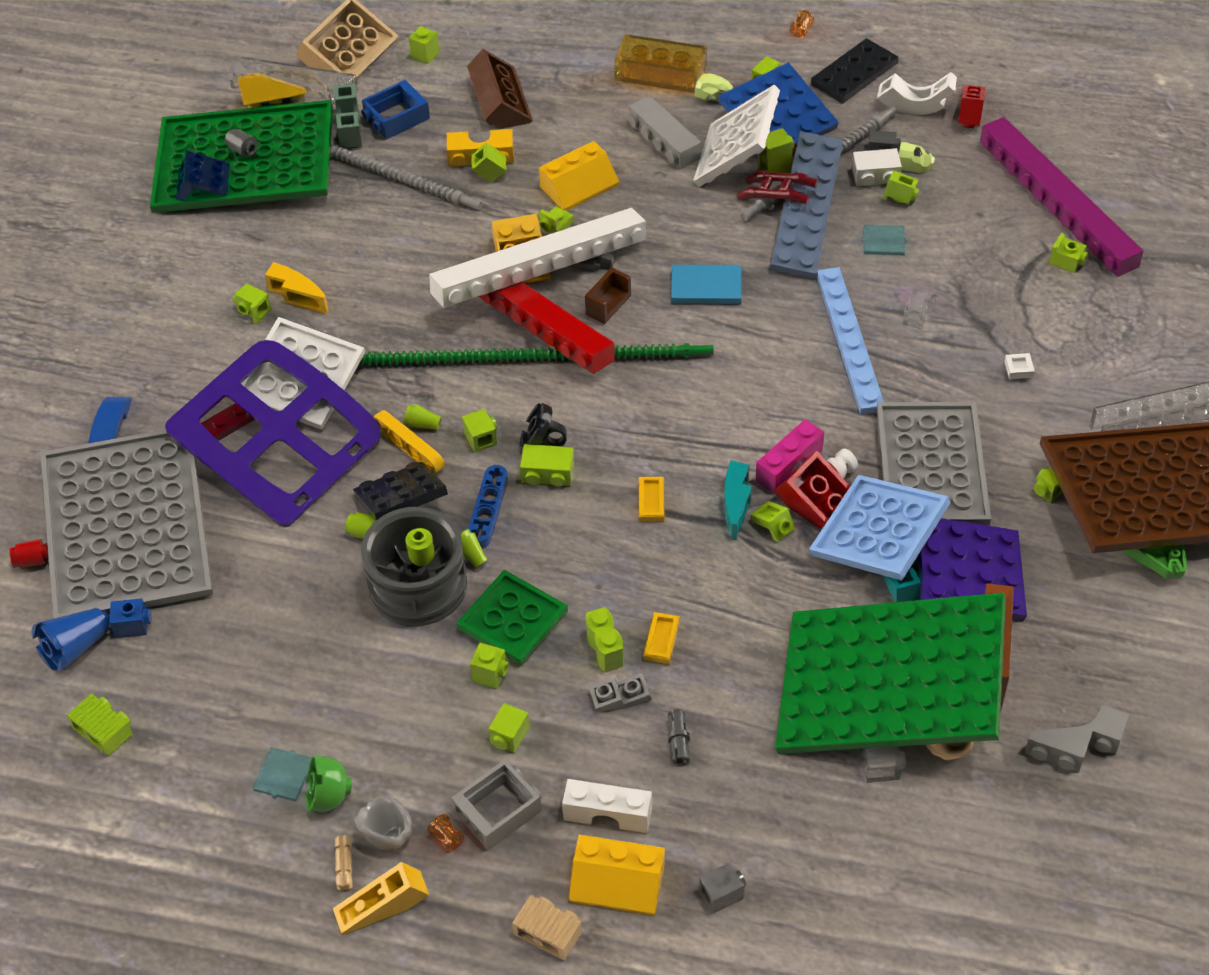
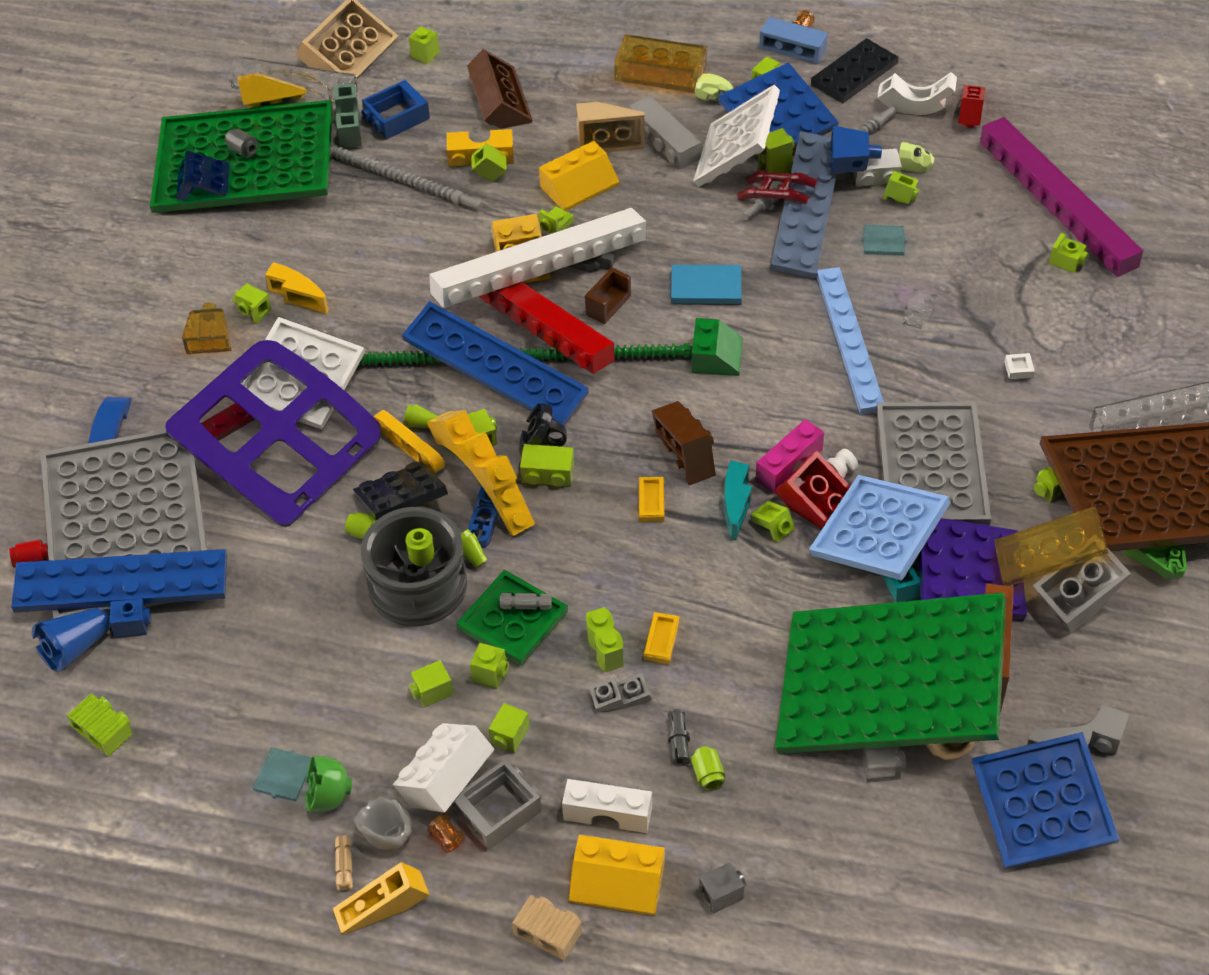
dark grey brick [868,127,901,152] -> none
none -> blue plate [11,549,227,613]
none -> clear yellow torso [182,302,232,354]
none -> white brick [393,723,494,812]
none -> blue plate [402,301,589,425]
none -> lime brick [409,660,454,707]
none -> yellow arch [426,410,535,536]
none -> light grey axle [500,593,552,610]
none -> tan slope [576,102,645,152]
none -> reddish brown wedge [652,401,716,486]
none -> lime brick [691,746,725,791]
none -> green slope [692,318,743,376]
none -> medium blue brick [759,17,828,64]
none -> blue torso [830,126,882,173]
none -> blue plate [971,732,1119,870]
none -> clear yellow tile [994,506,1108,586]
none -> light grey slope [1033,536,1131,634]

